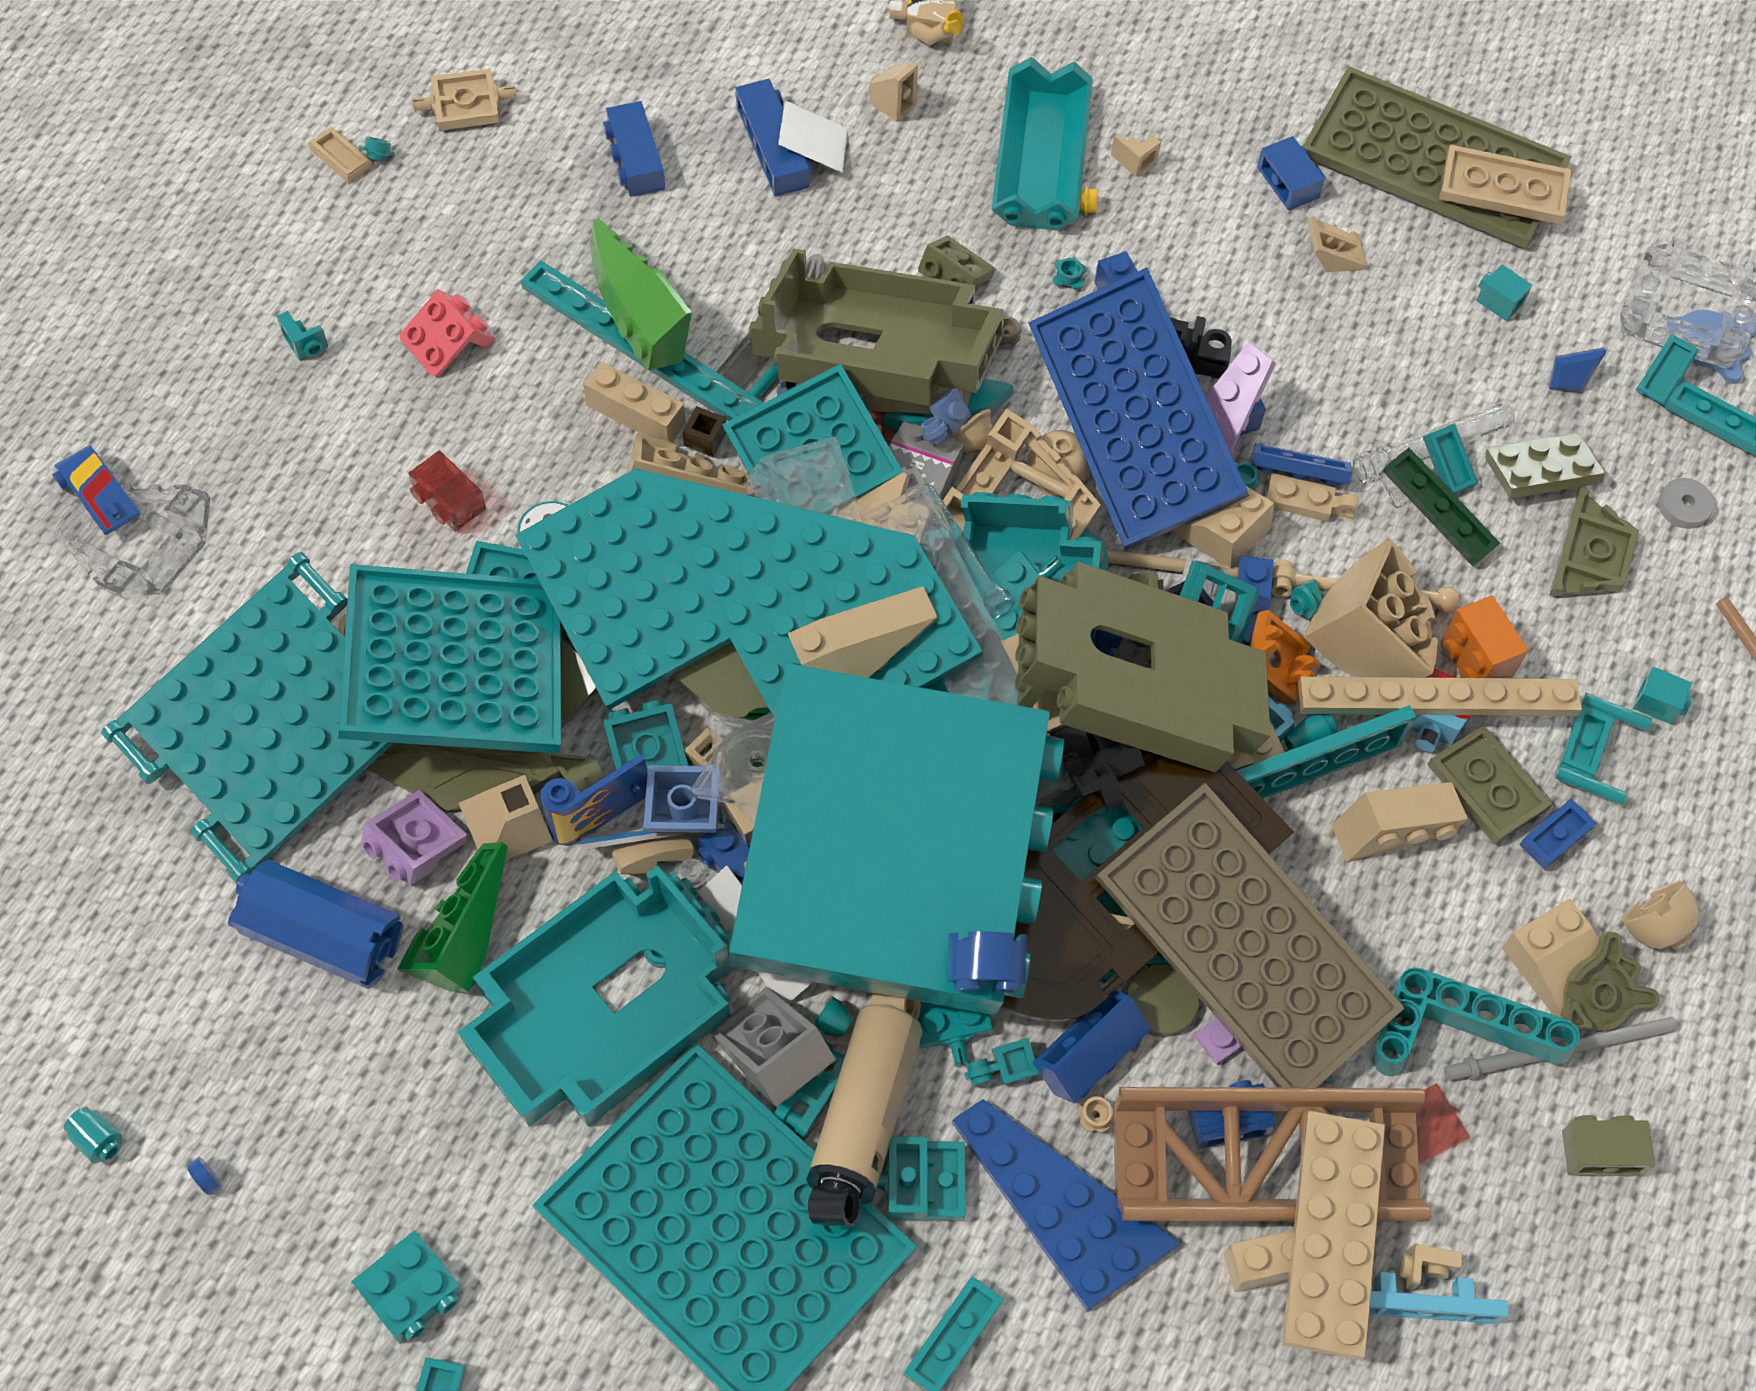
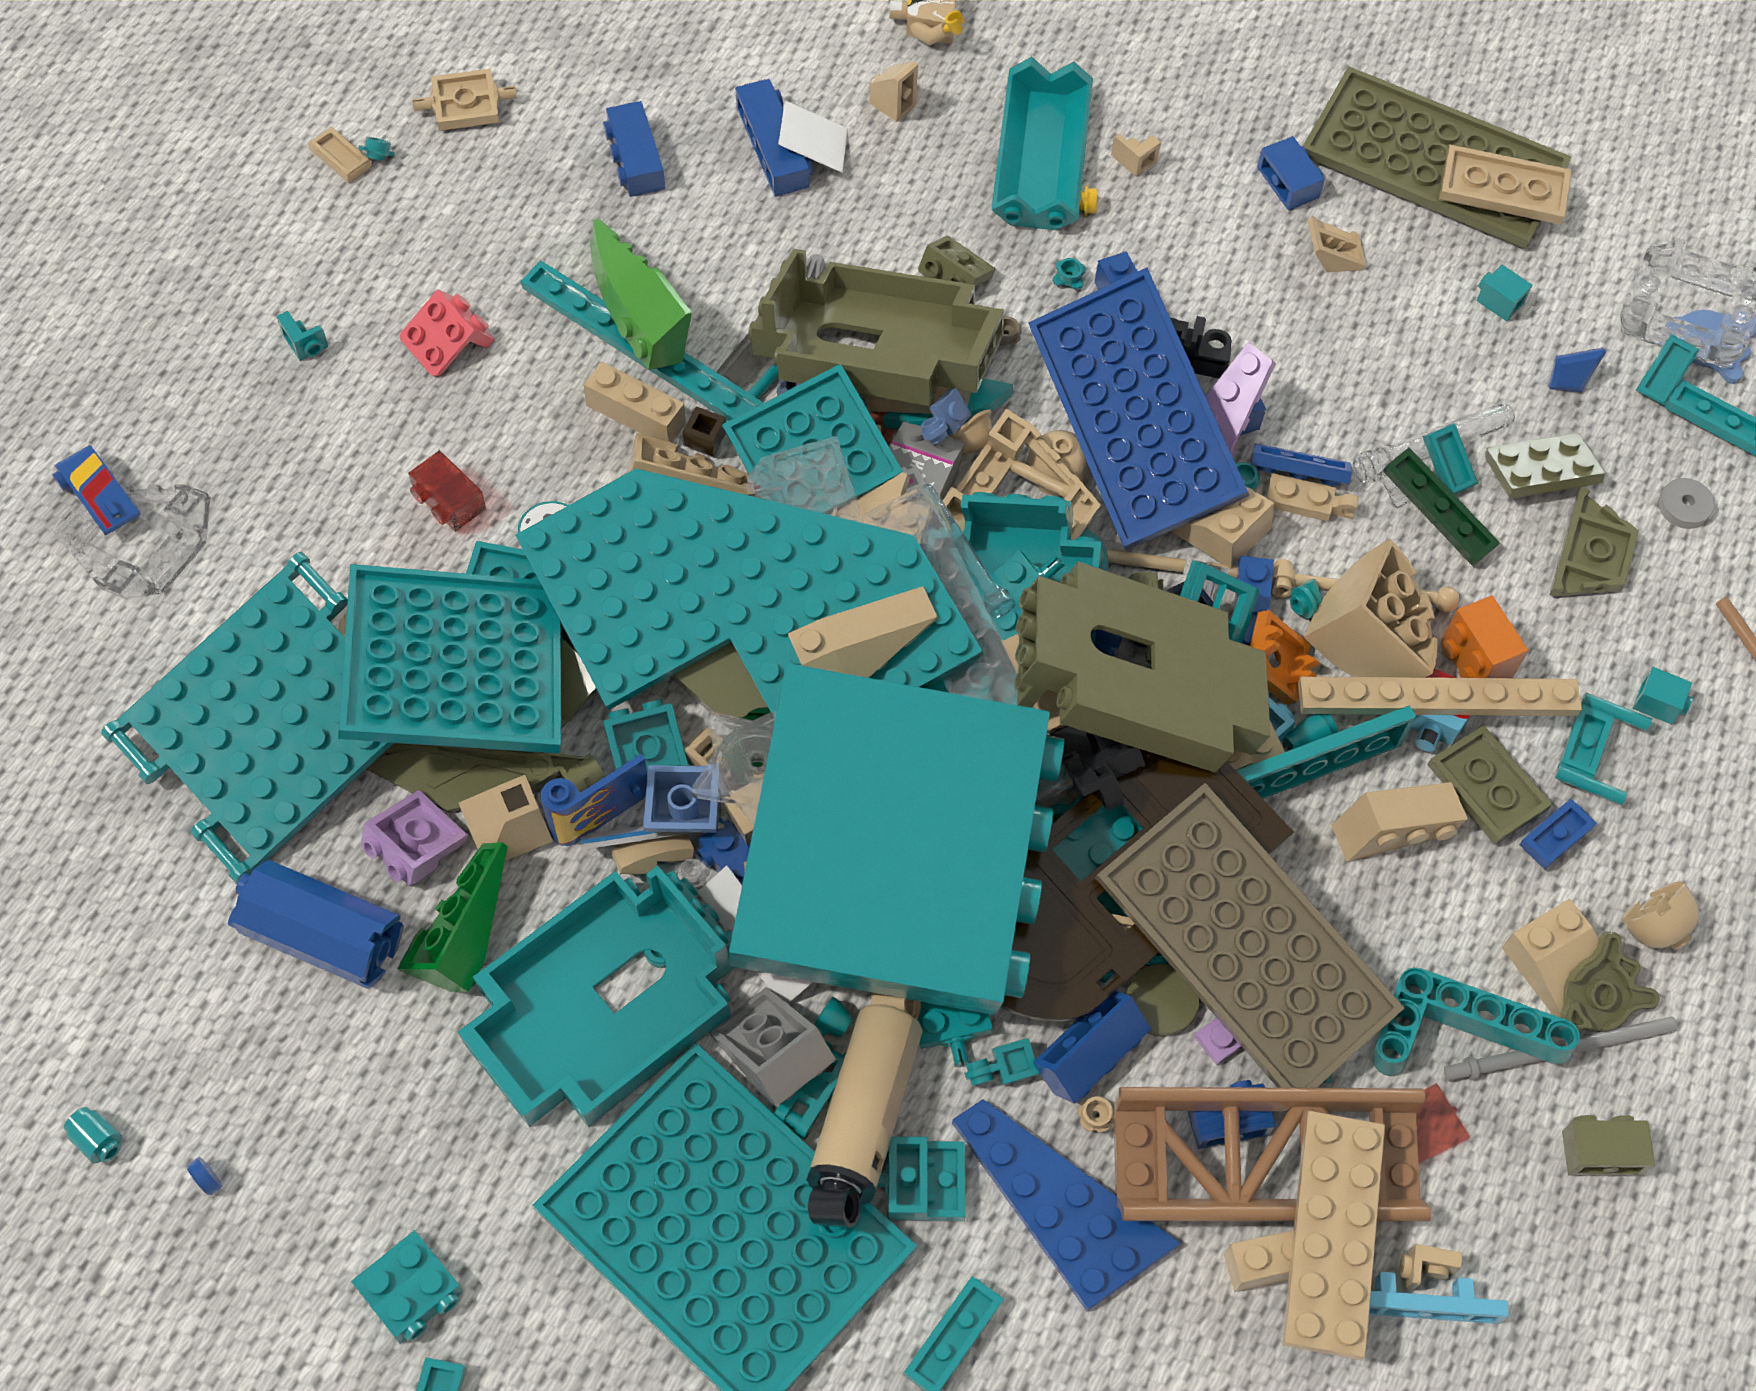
blue brick [947,931,1027,993] -> none

